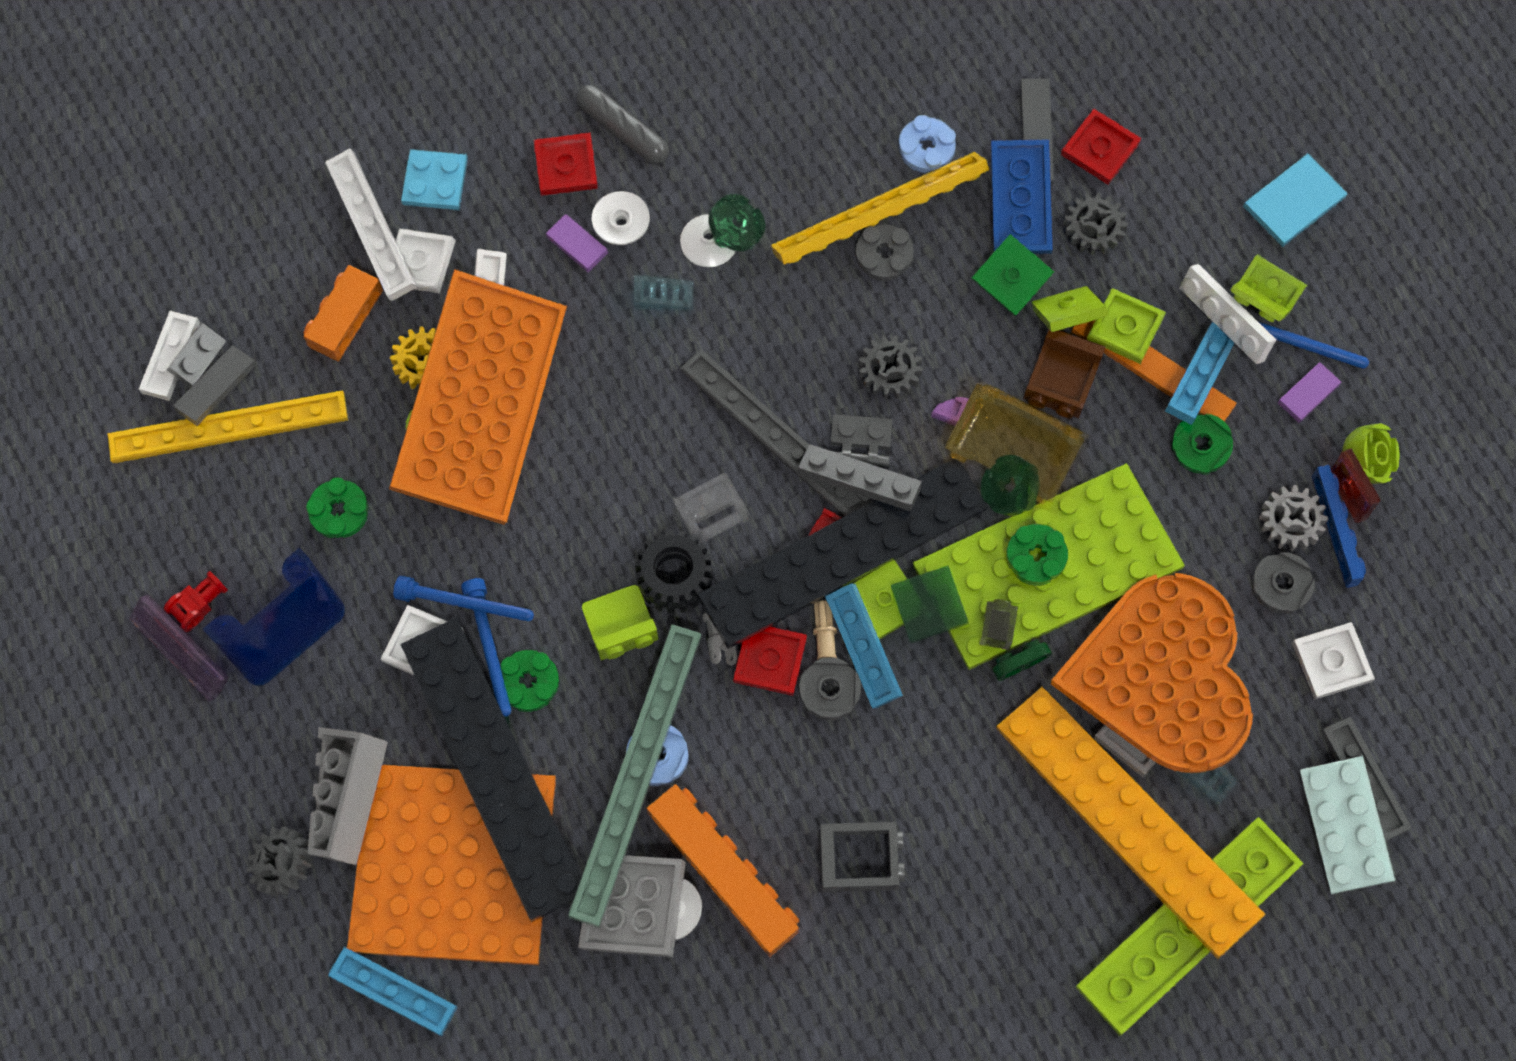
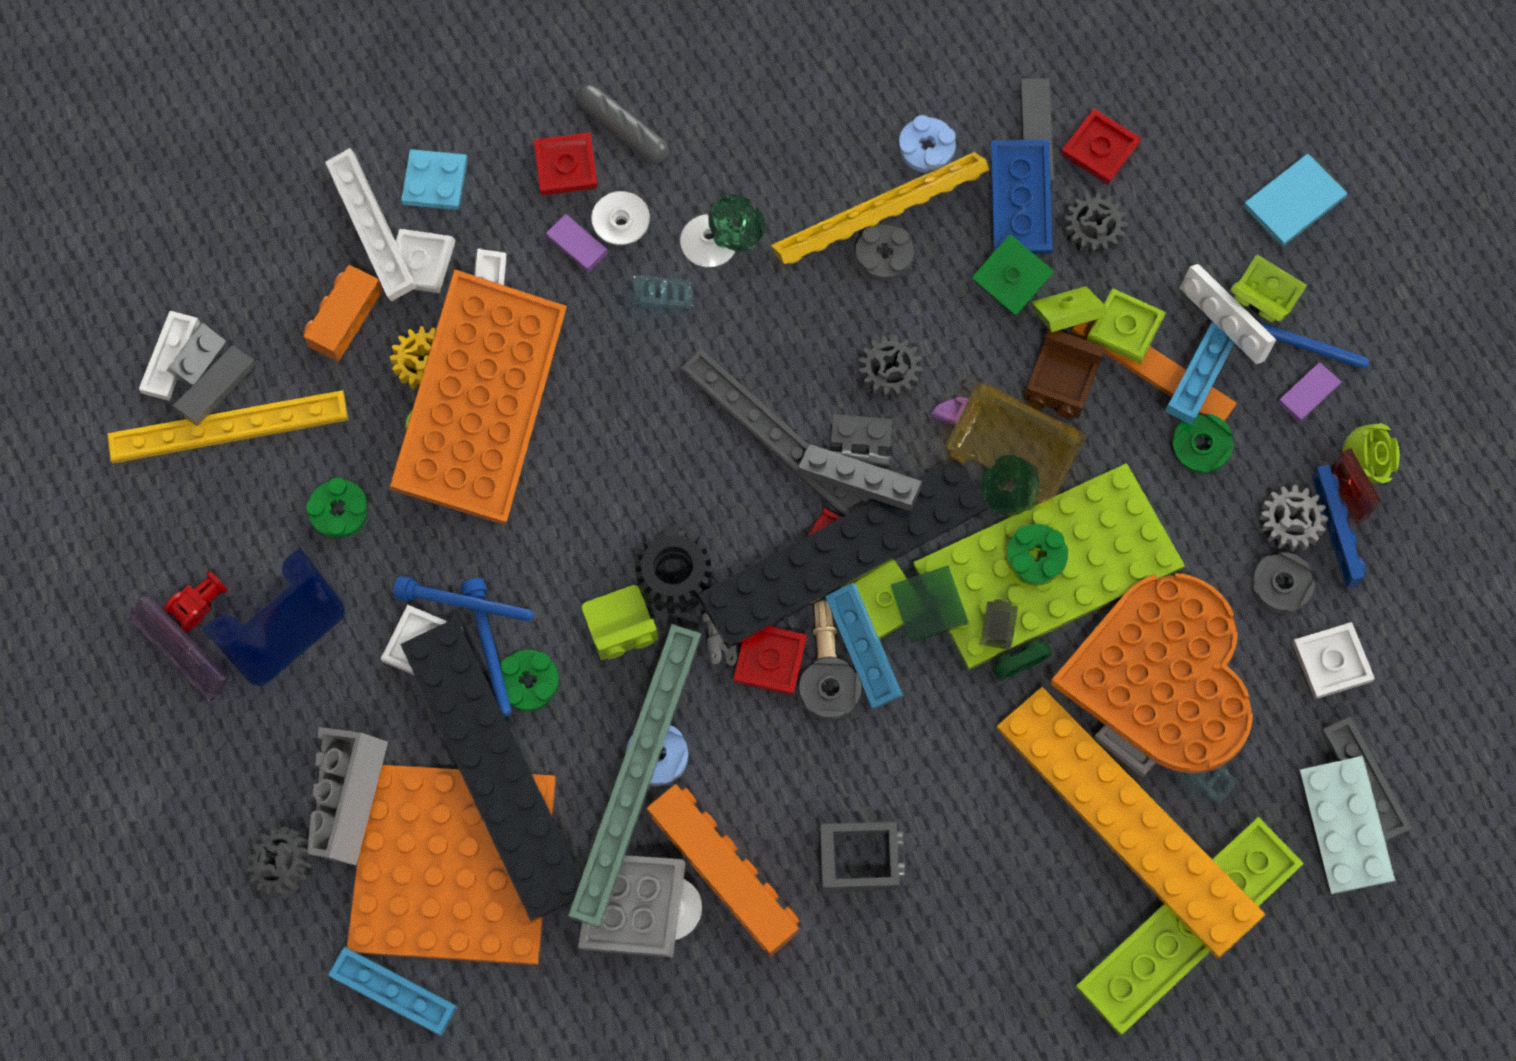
clear plate [673,472,752,545] -> none

